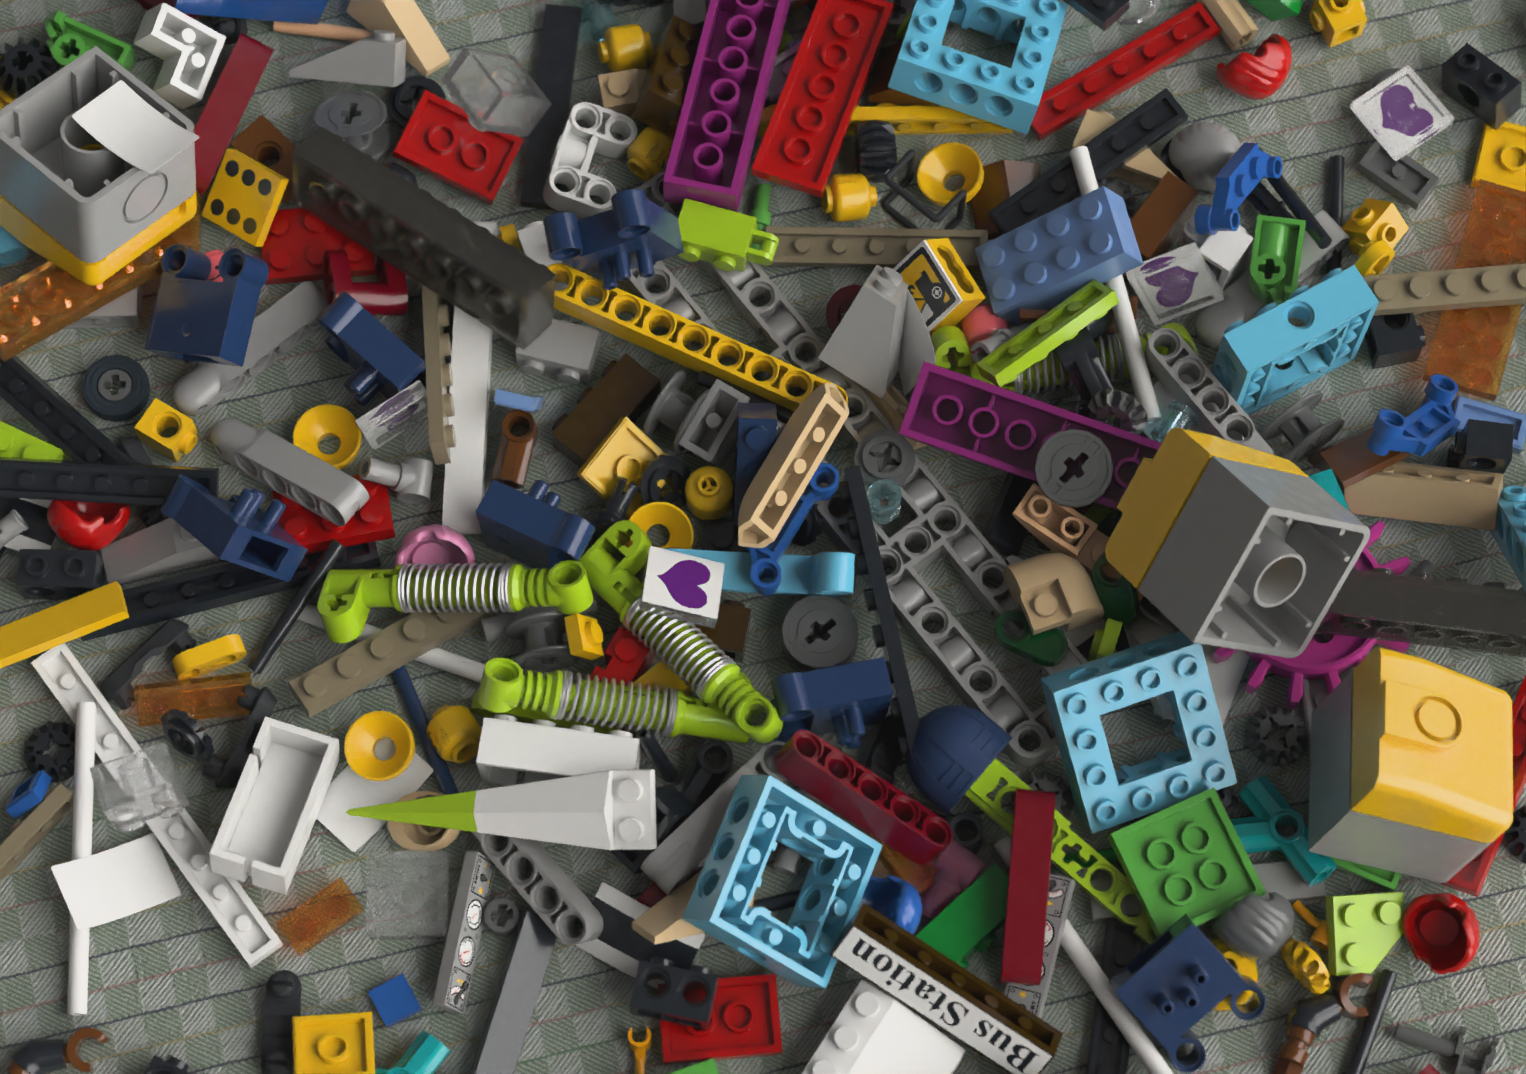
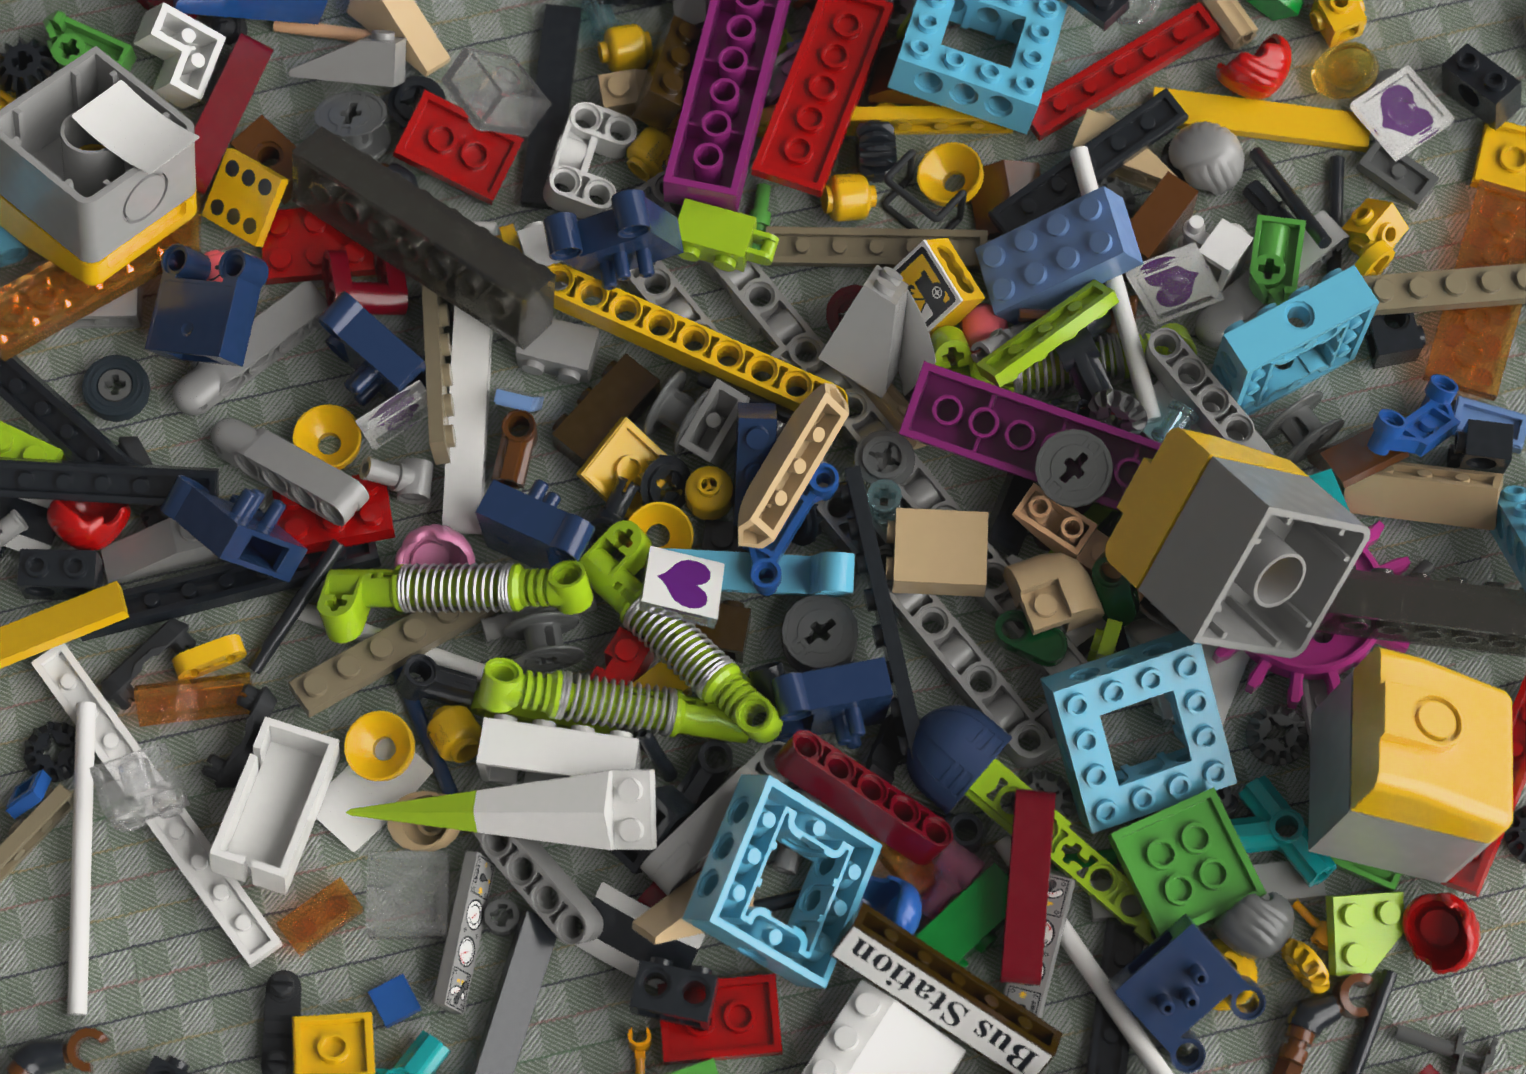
white sticker [51,833,181,930] -> none
yellow brick [134,398,198,463] -> none
black gear [161,708,214,761] -> none
yellow plate [564,613,604,660] -> none
blue plate [1194,143,1282,235] -> none
none -> black piece [396,654,477,709]
none -> black pin [747,662,785,707]
none -> tan brick [885,508,989,597]
none -> yellow tile [1153,87,1370,153]
none -> clear yellow hat [1311,42,1380,100]

